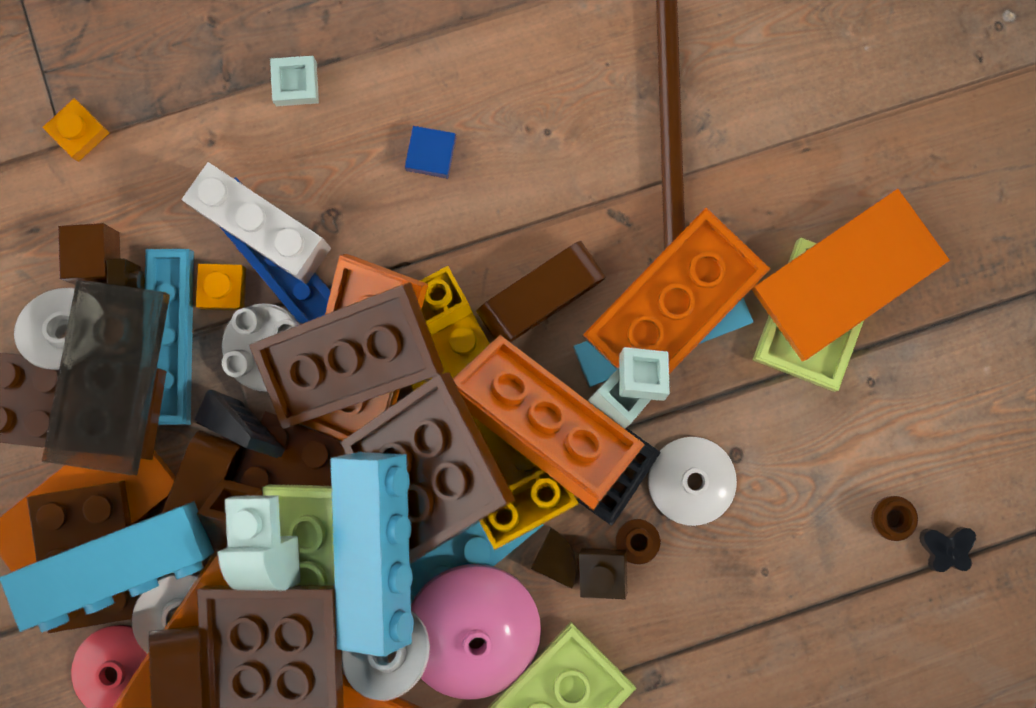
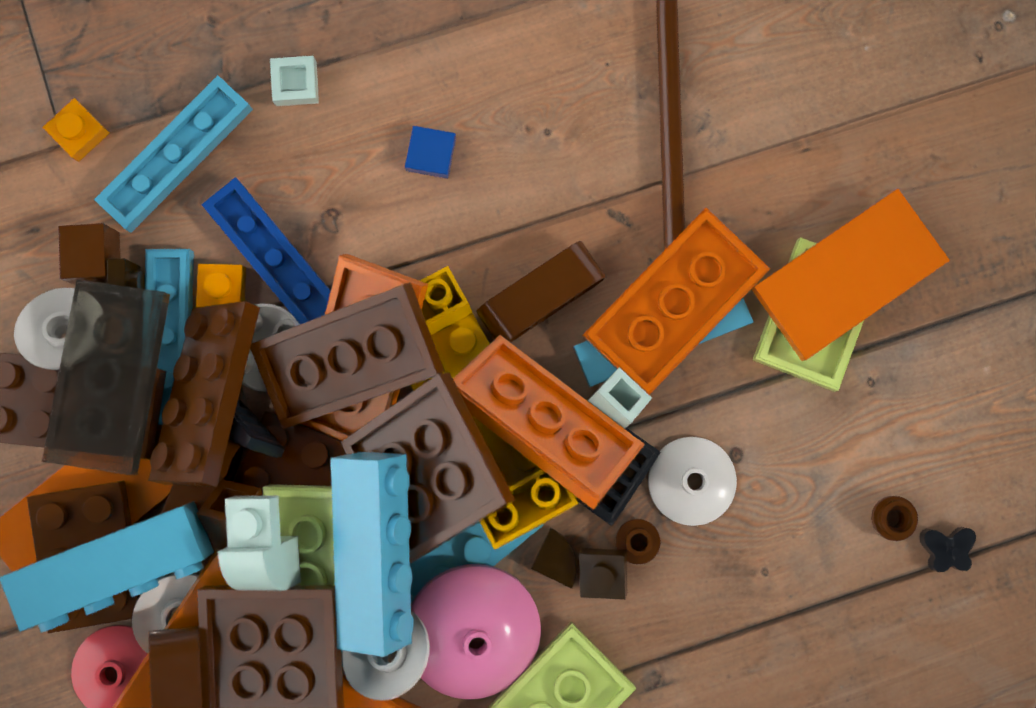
white brick [181,162,331,284] -> none
light aqua plate [619,347,670,401] -> none
none -> medium azure plate [94,75,253,233]
none -> reddish brown plate [148,301,260,487]

